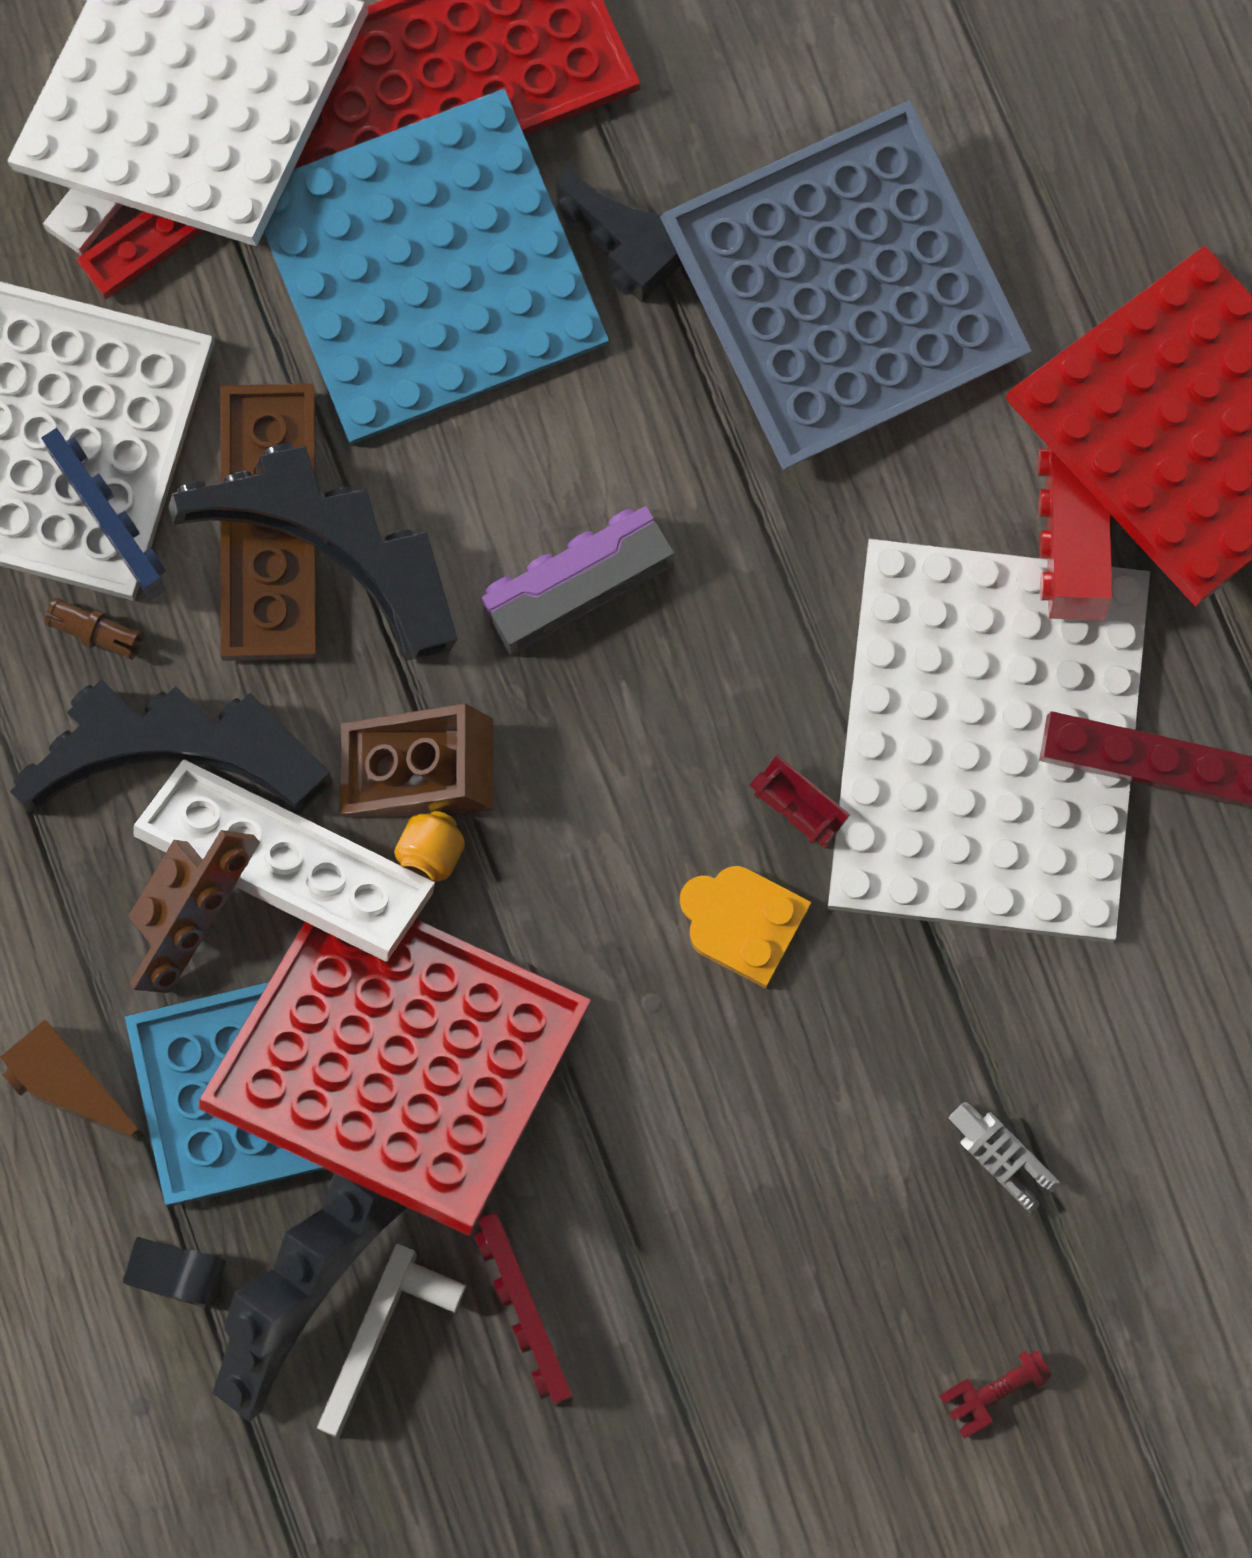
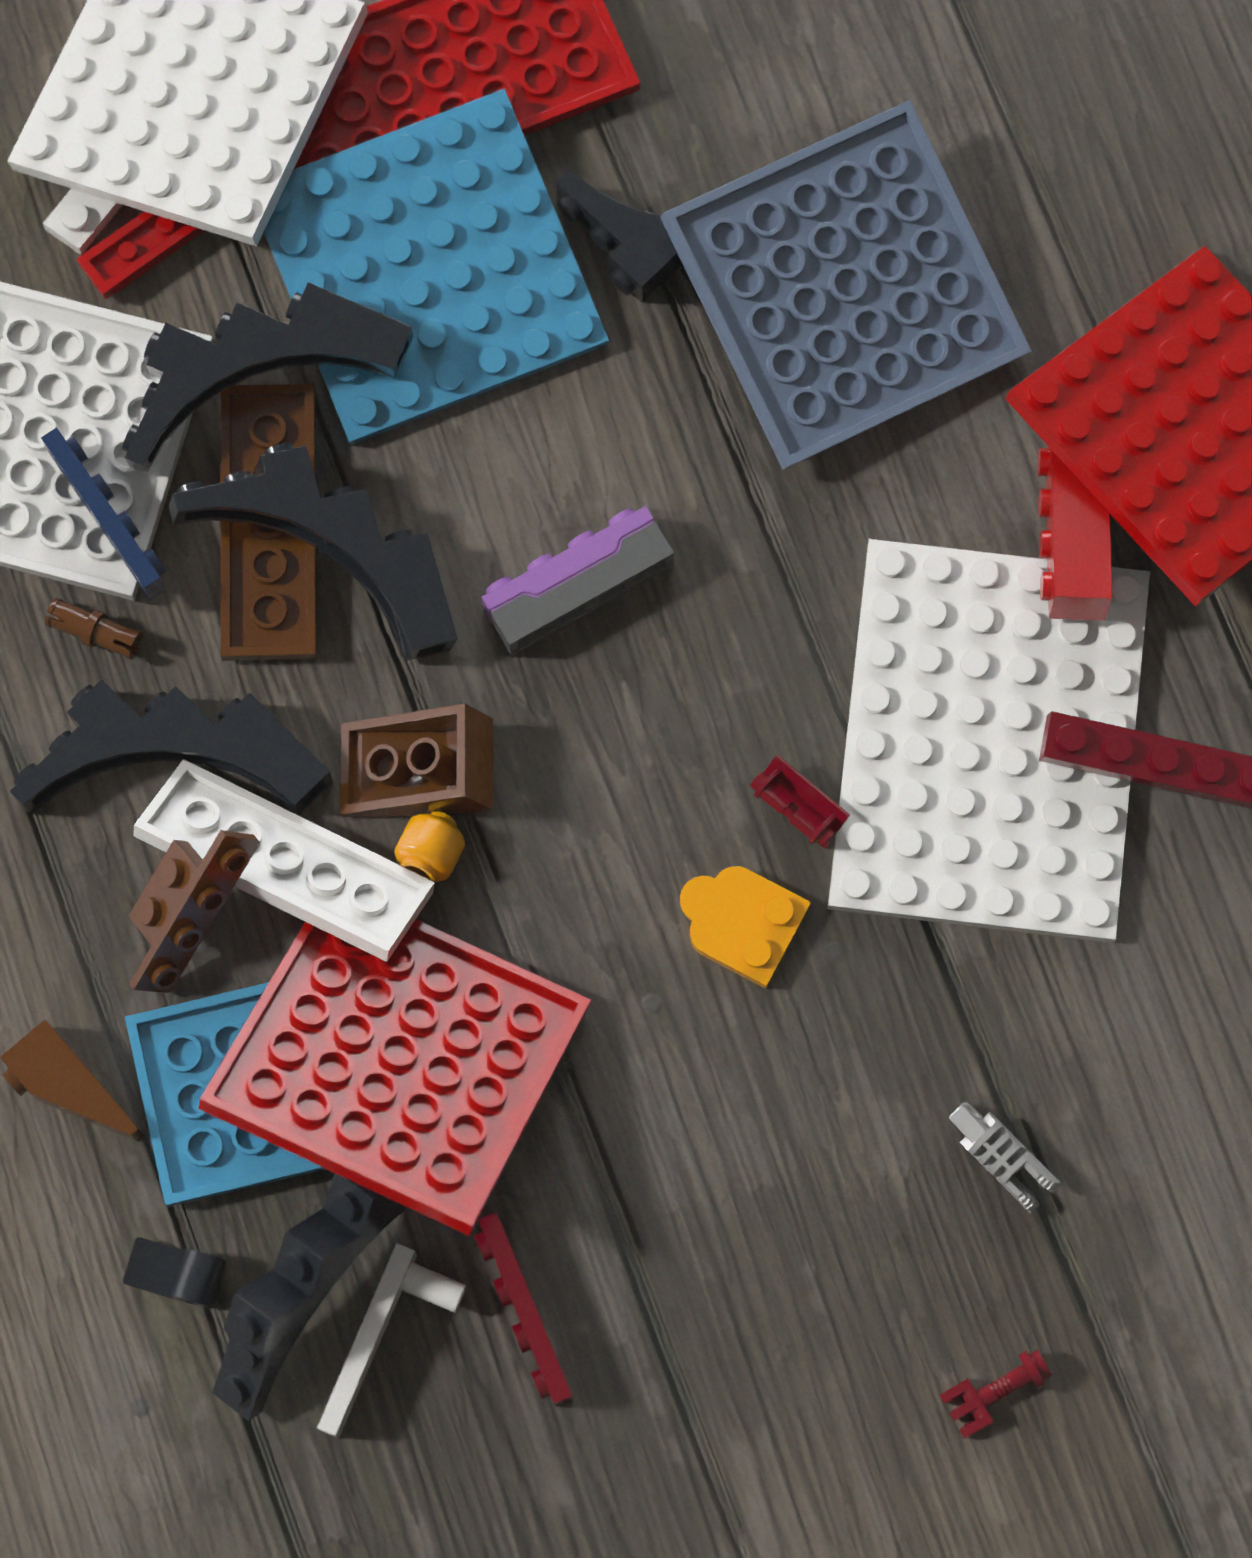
none -> black arch [122,282,413,474]

